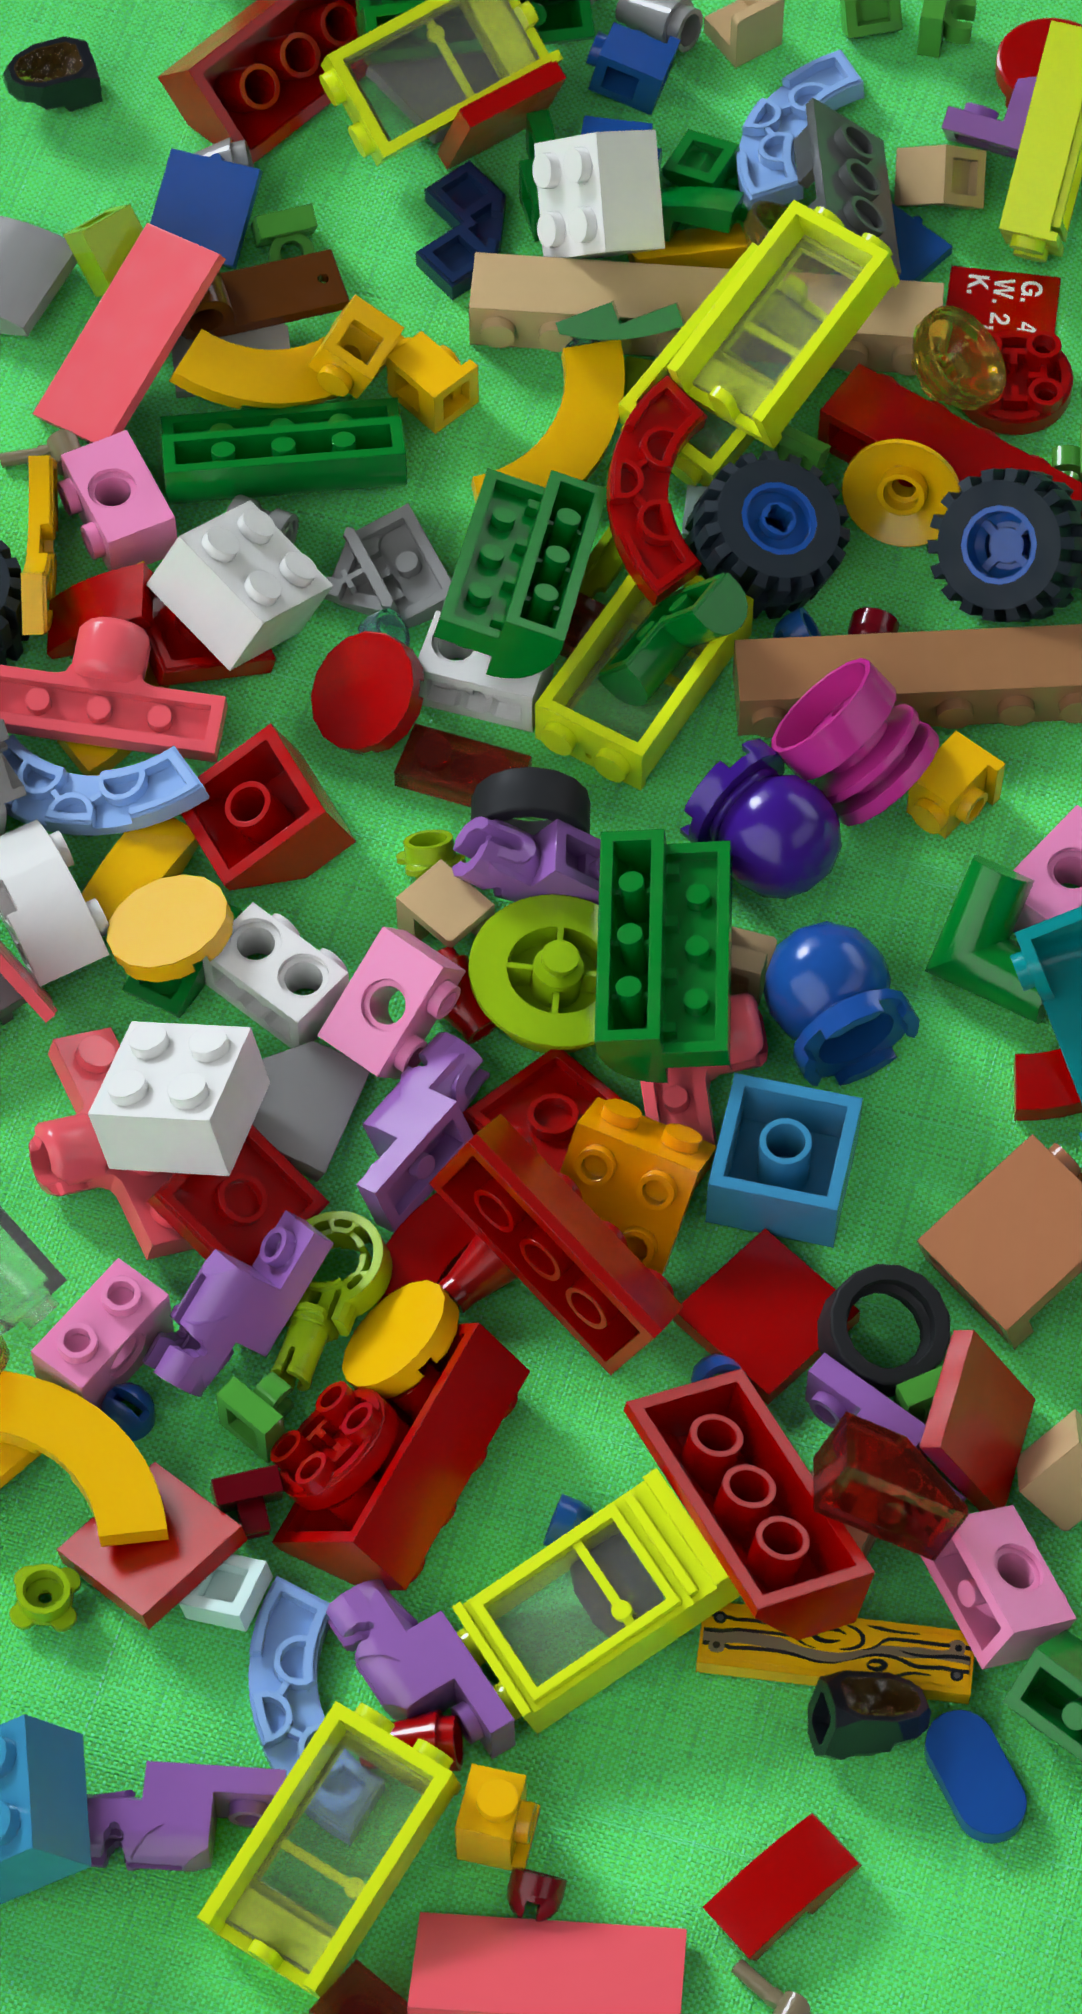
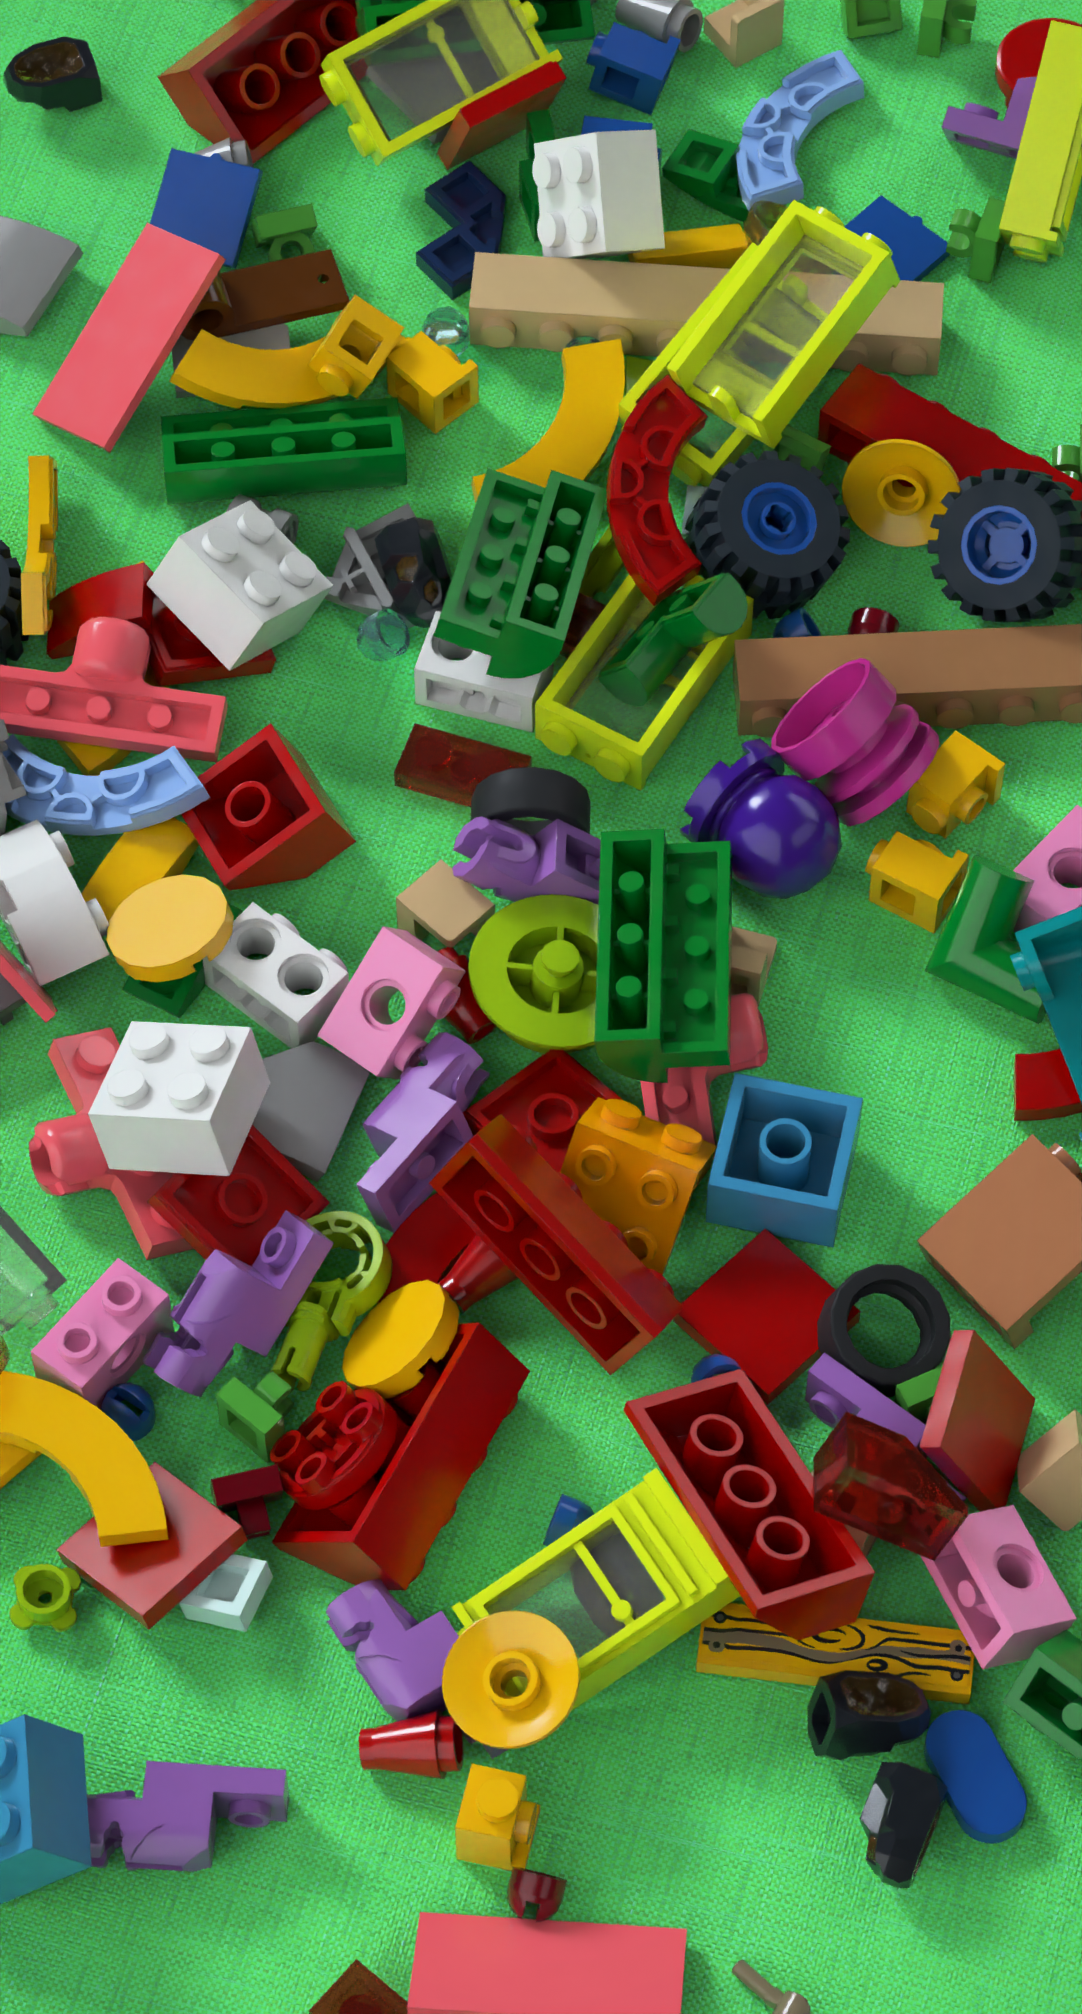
dark tan hand [0,429,81,476] -> none
bright pink brick [57,430,177,571] -> none
lime brick [63,204,143,297] -> none
door [197,1701,462,2004] -> none
light blue tile [248,1576,386,1847] -> none
red tile [311,631,424,754] -> none
lime plate [396,829,466,879] -> none
green slope [556,301,685,340] -> none
green slope [661,186,744,242] -> none
red slope [703,1813,862,1961] -> none
blue tile [763,921,920,1086] -> none
dark grey brick [793,98,901,276] -> none
tan panel [894,145,987,210] -> none
clear yellow piece [911,305,1006,410] -> none
red sticker [940,266,1061,355] -> none
red tile [954,329,1073,435] -> none
none -> black rock [374,517,452,628]
none -> clear light blue hinge [422,306,469,356]
none -> yellow dish [442,1610,580,1749]
none -> black rock [859,1762,948,1888]
none -> yellow brick [865,831,969,934]
none -> bright green tile [946,197,1005,283]

